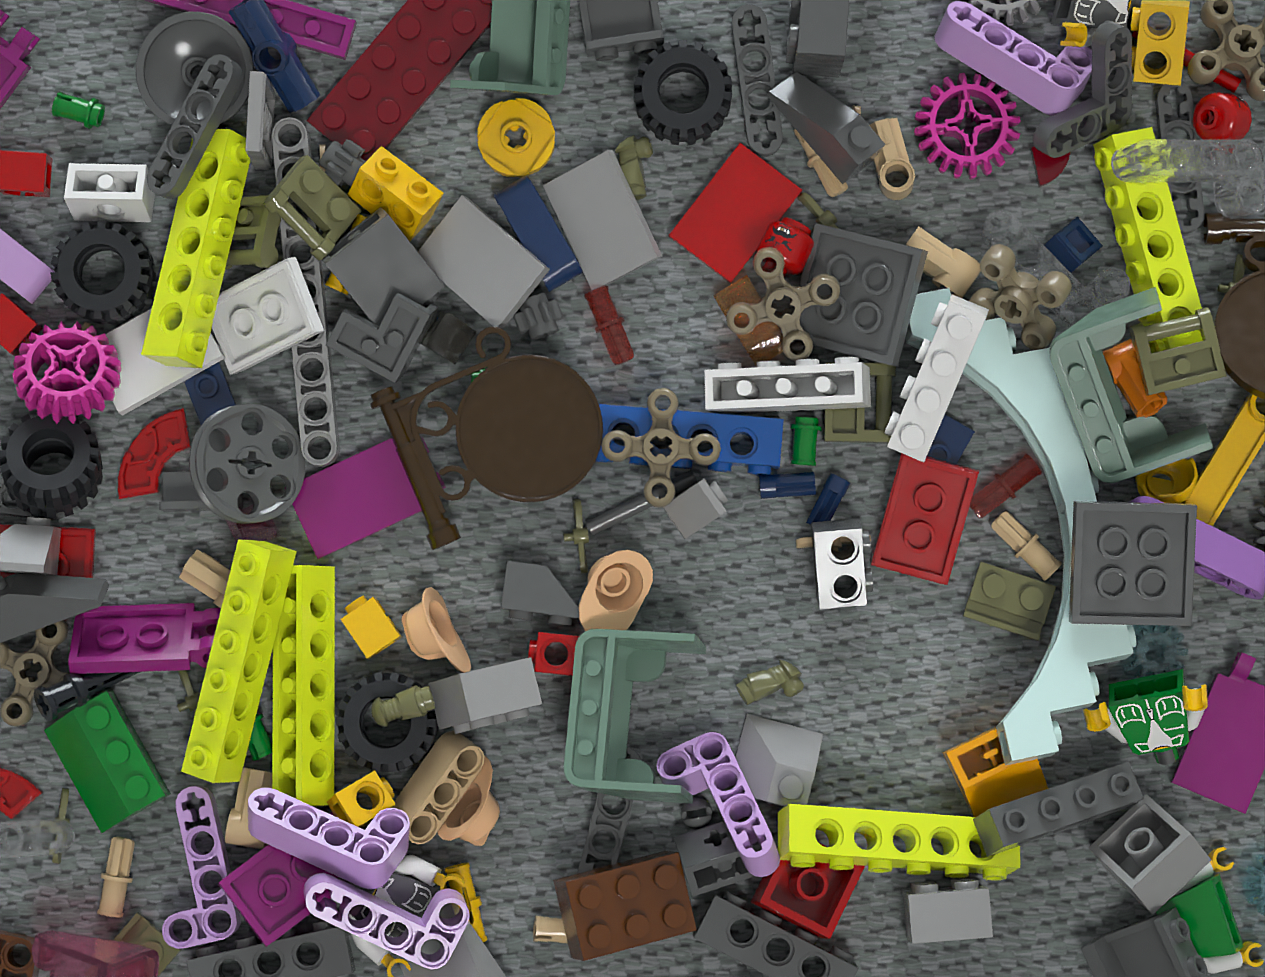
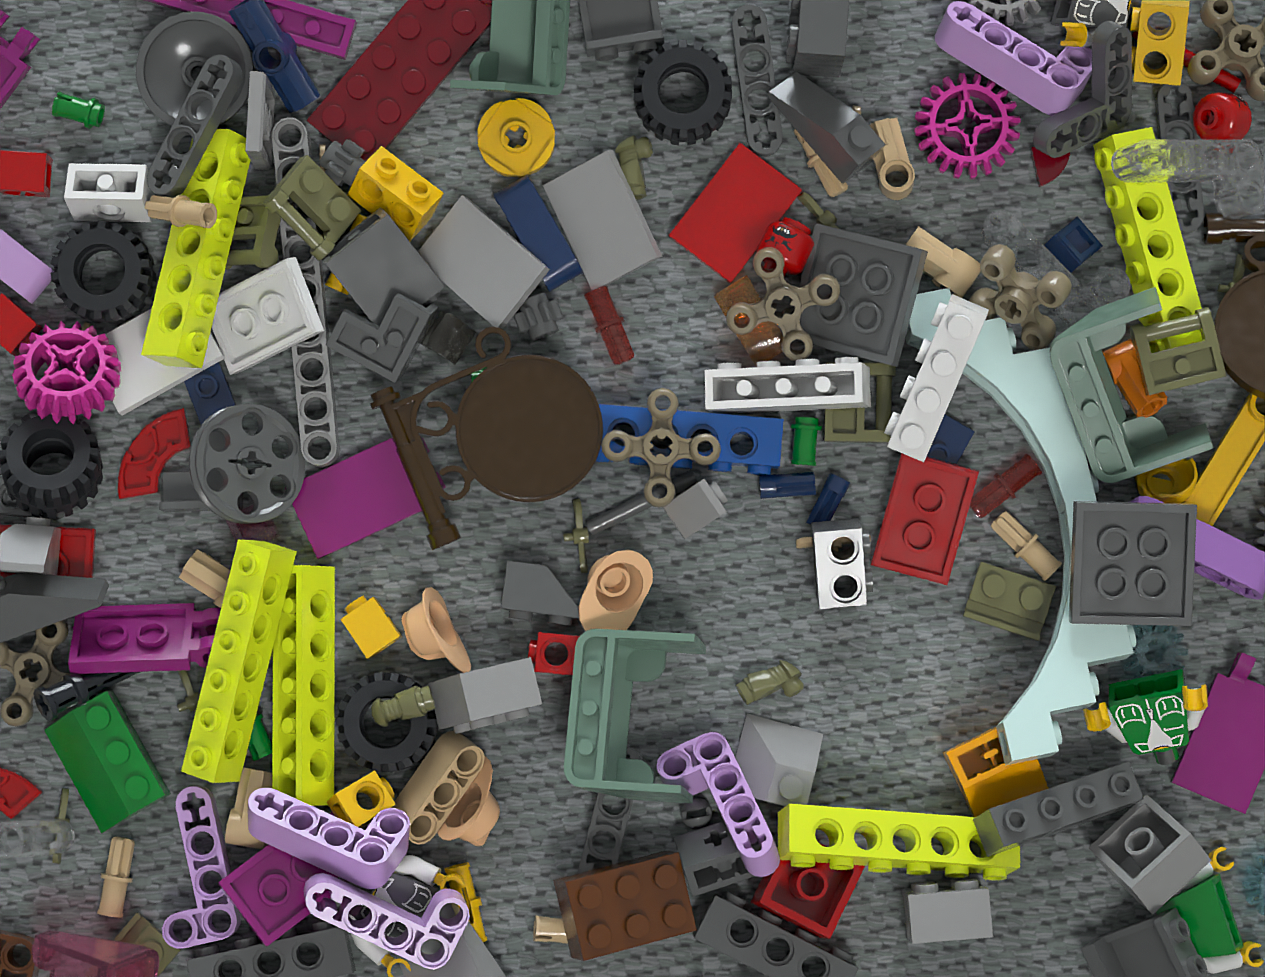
none -> tan axle [145,195,217,228]

